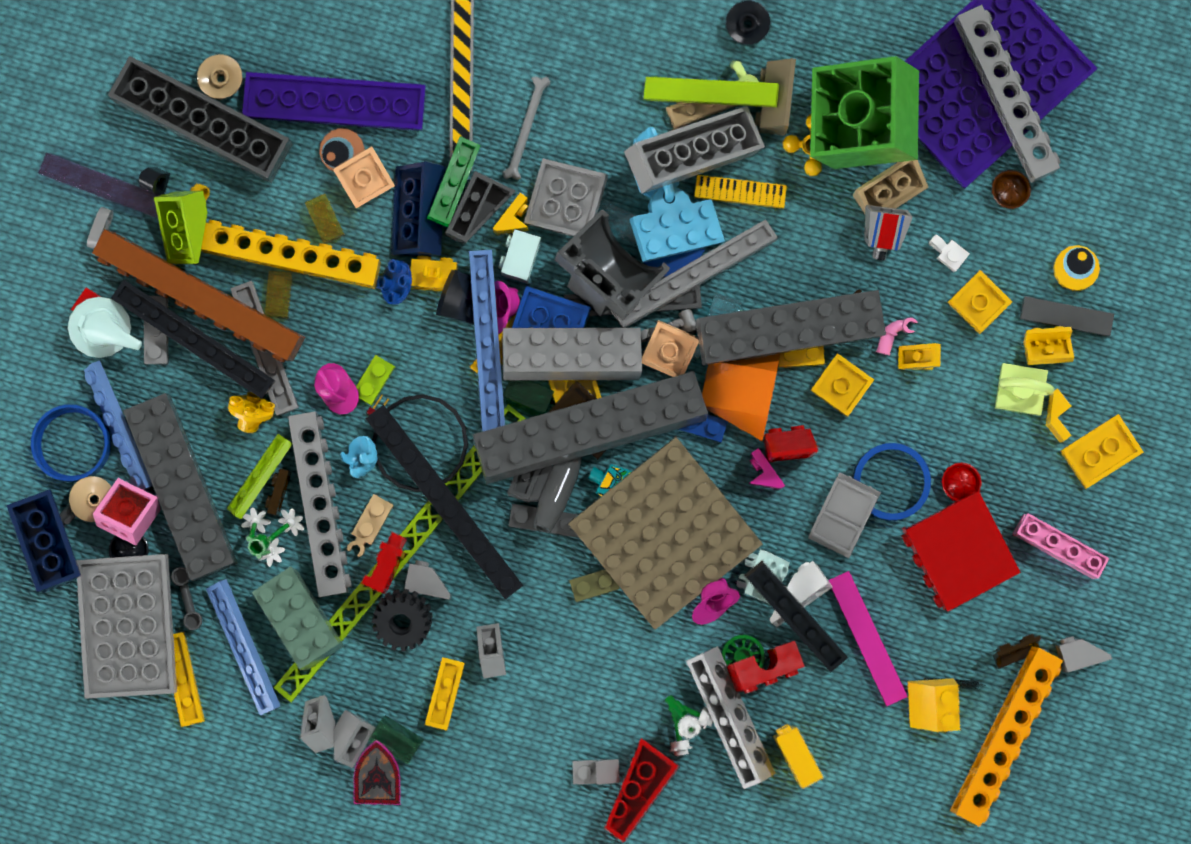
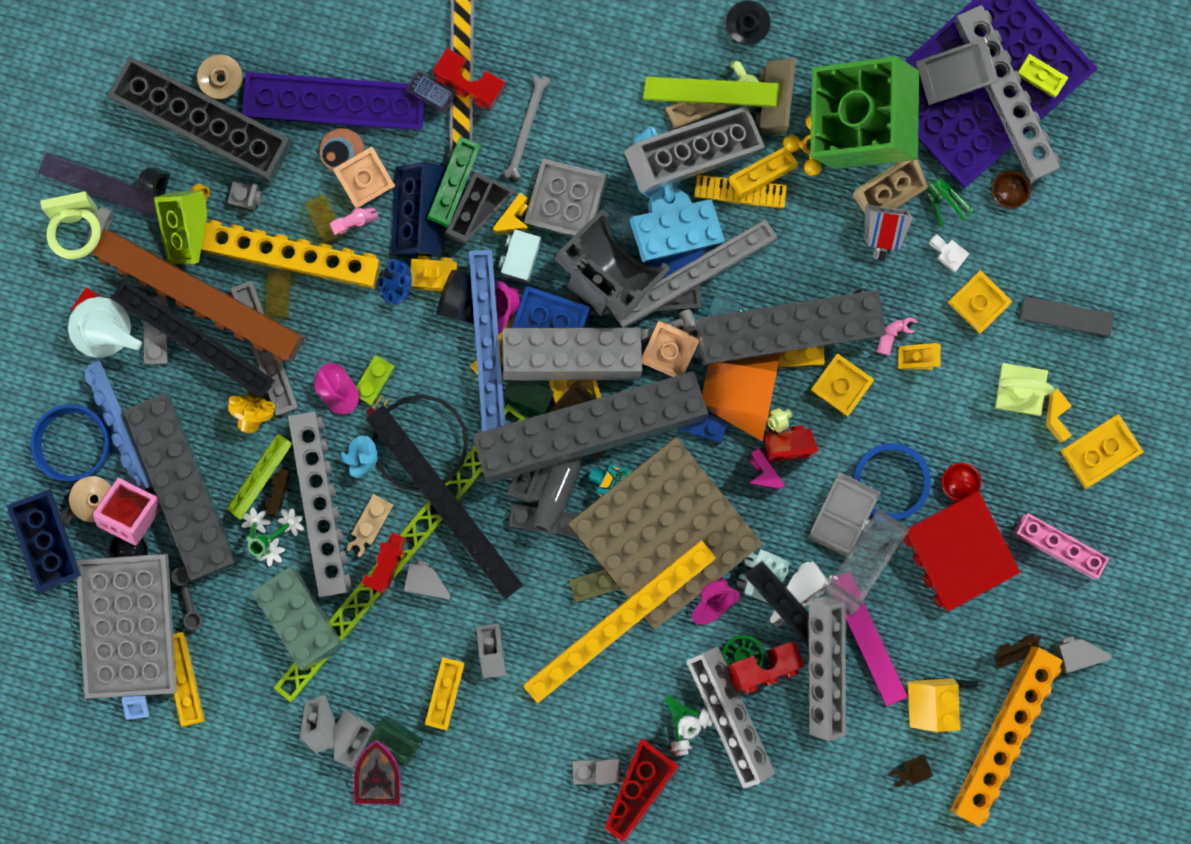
medium blue plate [206,579,280,715] -> none
black tyre [372,589,433,651] -> none
yellow brick [773,724,823,789] -> none
yellow bracket [1023,326,1074,365] -> none
tile [1053,245,1100,291] -> none
none -> yellowish green tile [40,191,101,259]
none -> light blue plate [122,695,149,720]
none -> light grey bracket [228,181,262,210]
none -> bright pink piece [330,207,378,236]
none -> tile [406,70,457,114]
none -> red arch [433,48,506,110]
none -> yellow plate [523,540,716,703]
none -> yellow plate [729,147,798,198]
none -> yellowish green plate [766,408,792,433]
none -> light grey brick [809,596,846,741]
none -> clear windscreen [823,509,910,617]
none -> dark brown plate [889,754,933,787]
none -> light grey piece [916,37,998,105]
none -> green plant [927,178,974,227]
none -> neon yellow plate [1018,54,1068,98]

